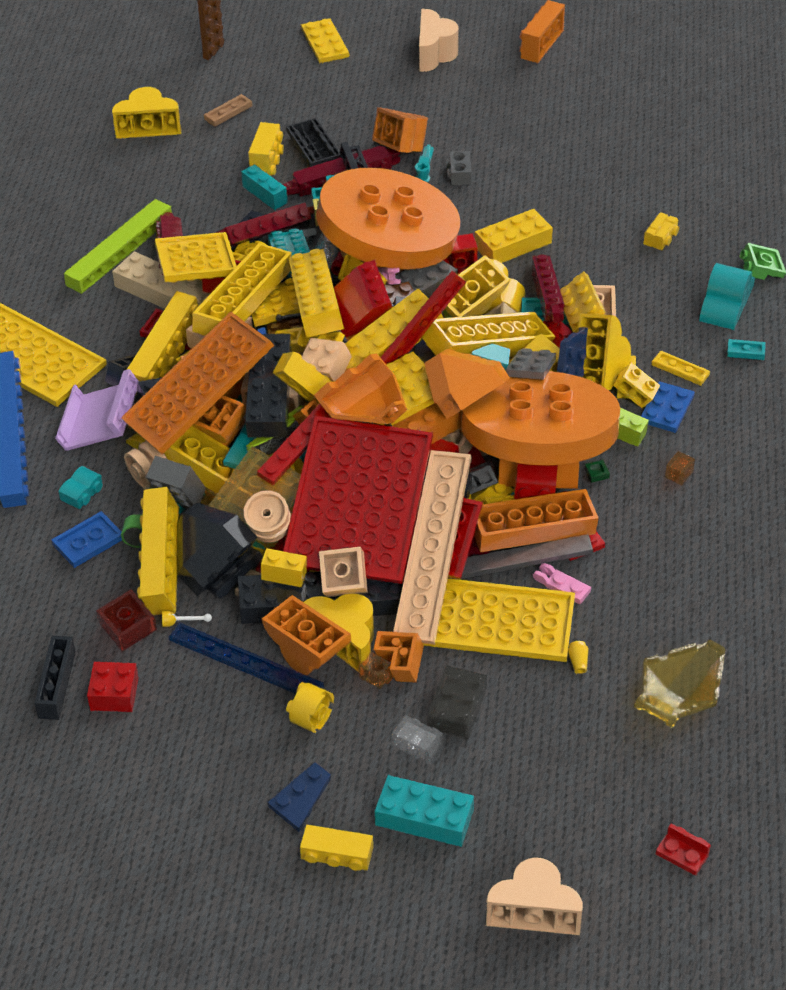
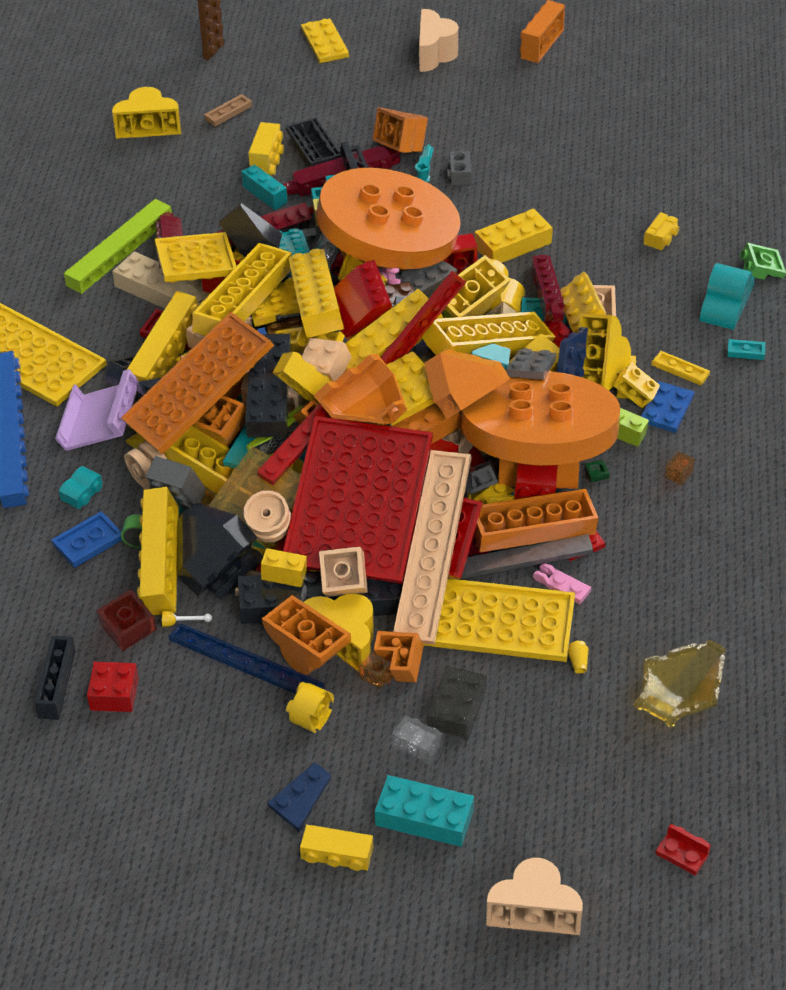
none -> black slope [219,203,282,257]

